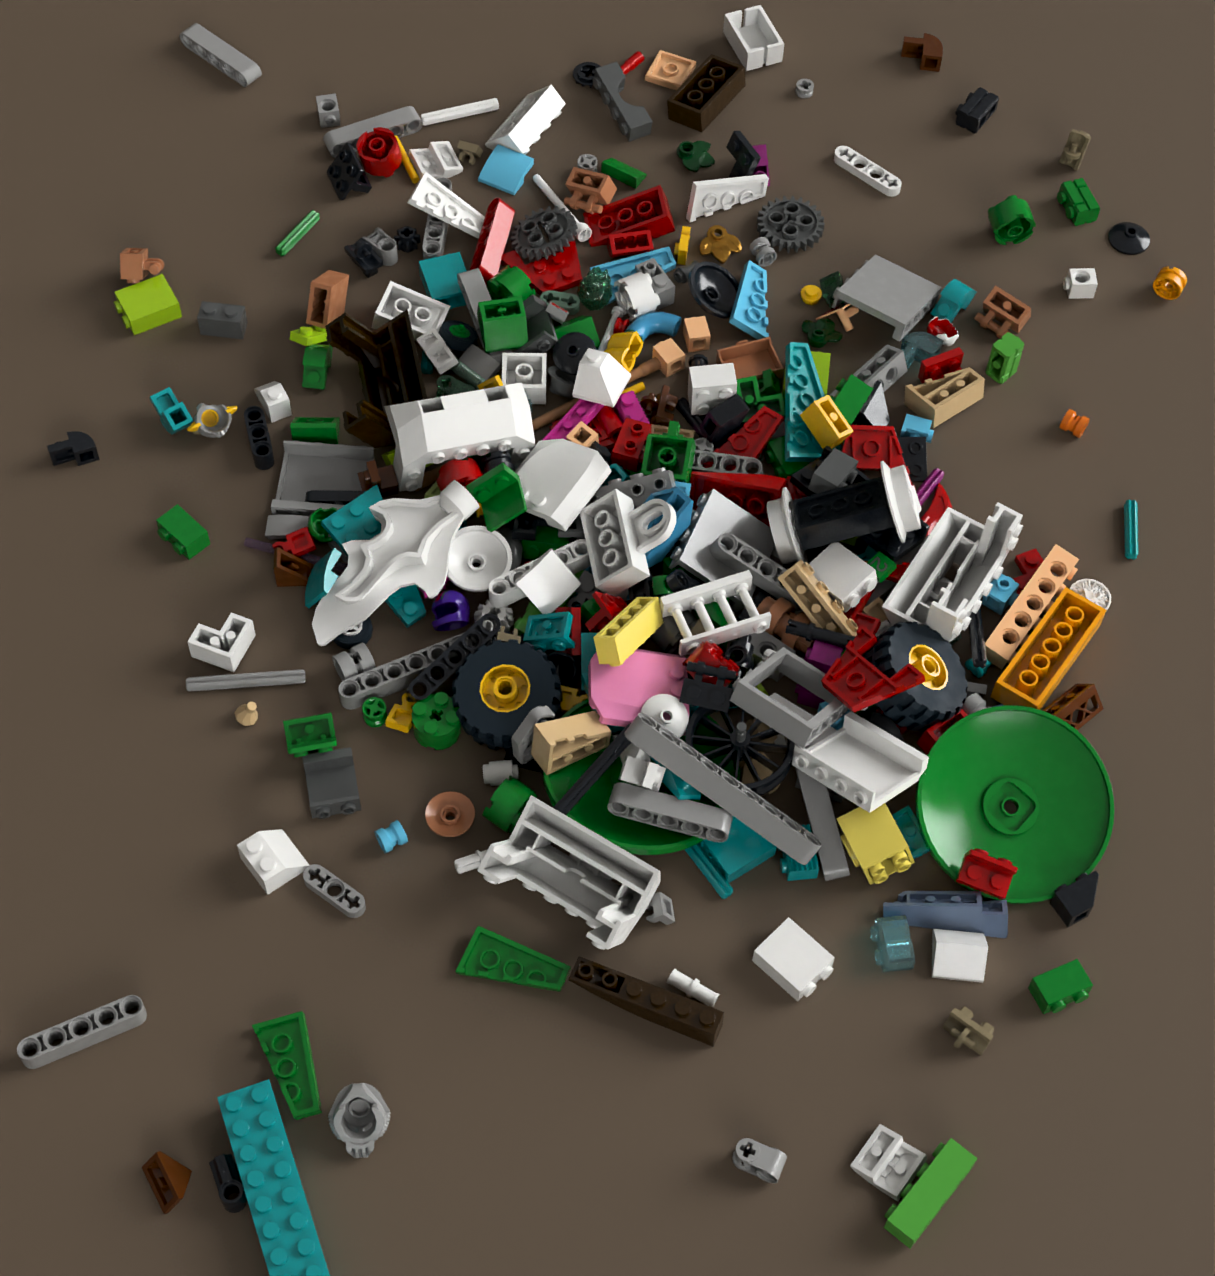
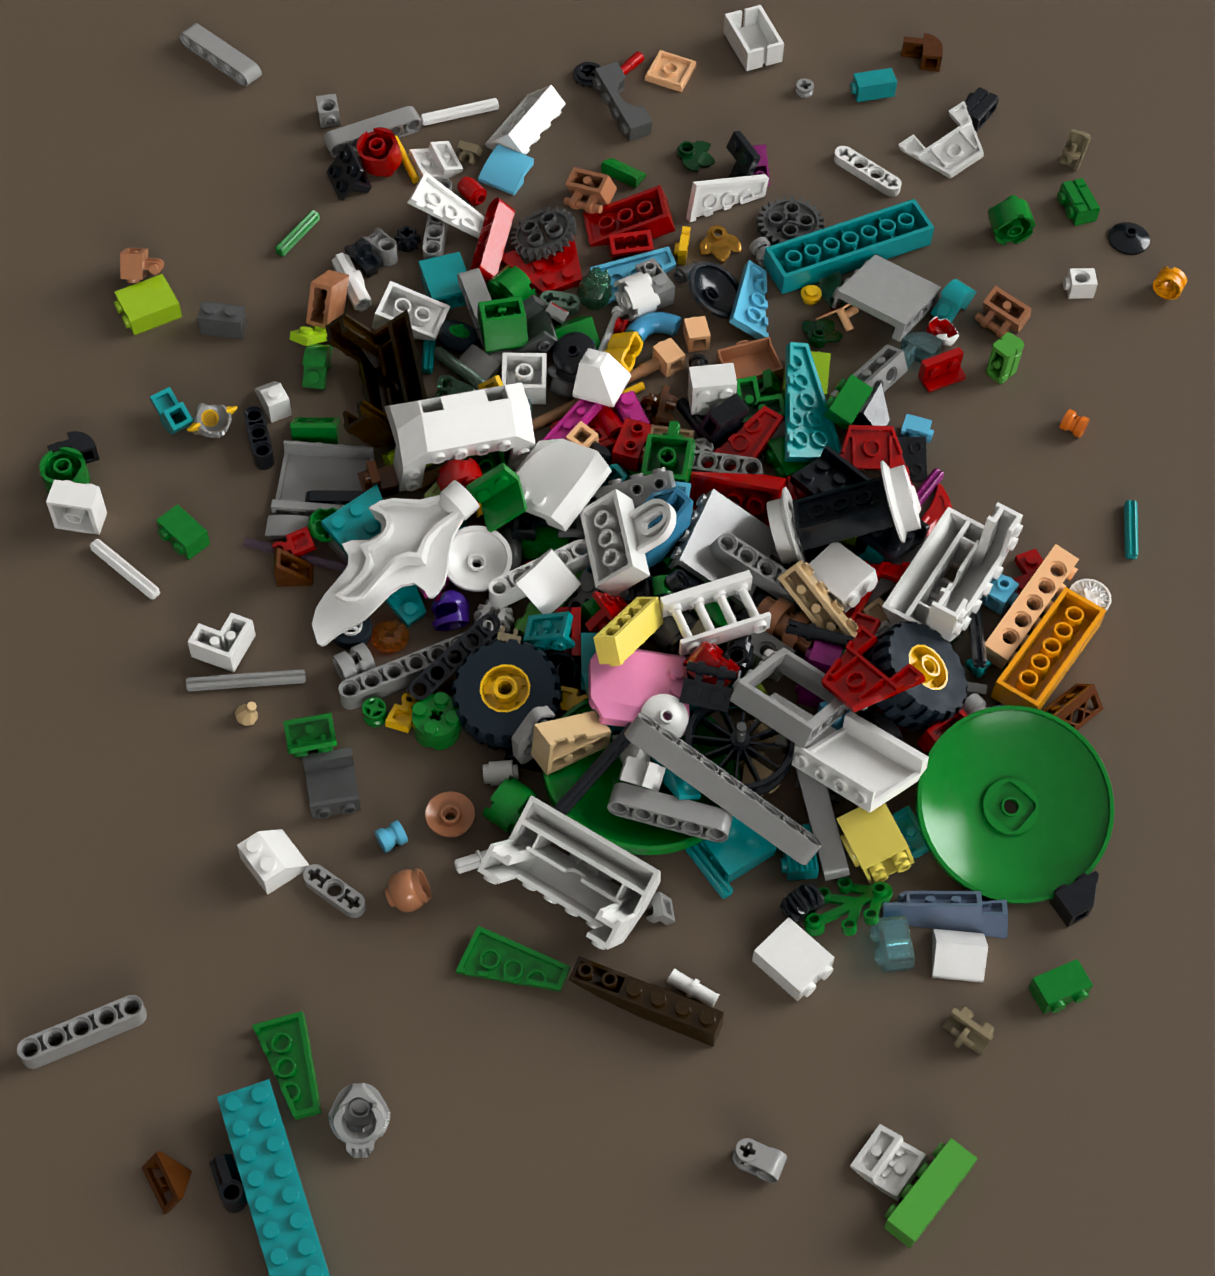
teal slope [305,548,342,608] -> none
white slope [416,328,459,375] -> none
black wheel [479,451,515,475] -> none
white piece [533,174,592,242] -> none
light grey wheel [577,154,598,172] -> none
dark brown brick [667,54,746,132] -> none
yellow brick [800,395,854,449] -> none
dark grey piece [808,448,858,494] -> none
green tile [867,551,897,583] -> none
tan wedge [904,367,985,428] -> none
red bracket [956,848,1018,900] -> none
none -> green brick [39,447,90,494]
none -> white brick [46,479,107,535]
none -> white axle [90,539,160,600]
none -> white piece [331,253,372,312]
none -> clear orange gear [371,619,409,653]
none -> nougat piece [385,868,432,913]
none -> red brick [457,177,487,206]
none -> teal brick [763,199,934,294]
none -> black gear [780,883,825,923]
none -> green plant [804,877,893,937]
none -> teal brick [849,68,897,102]
none -> white wing [899,101,984,179]

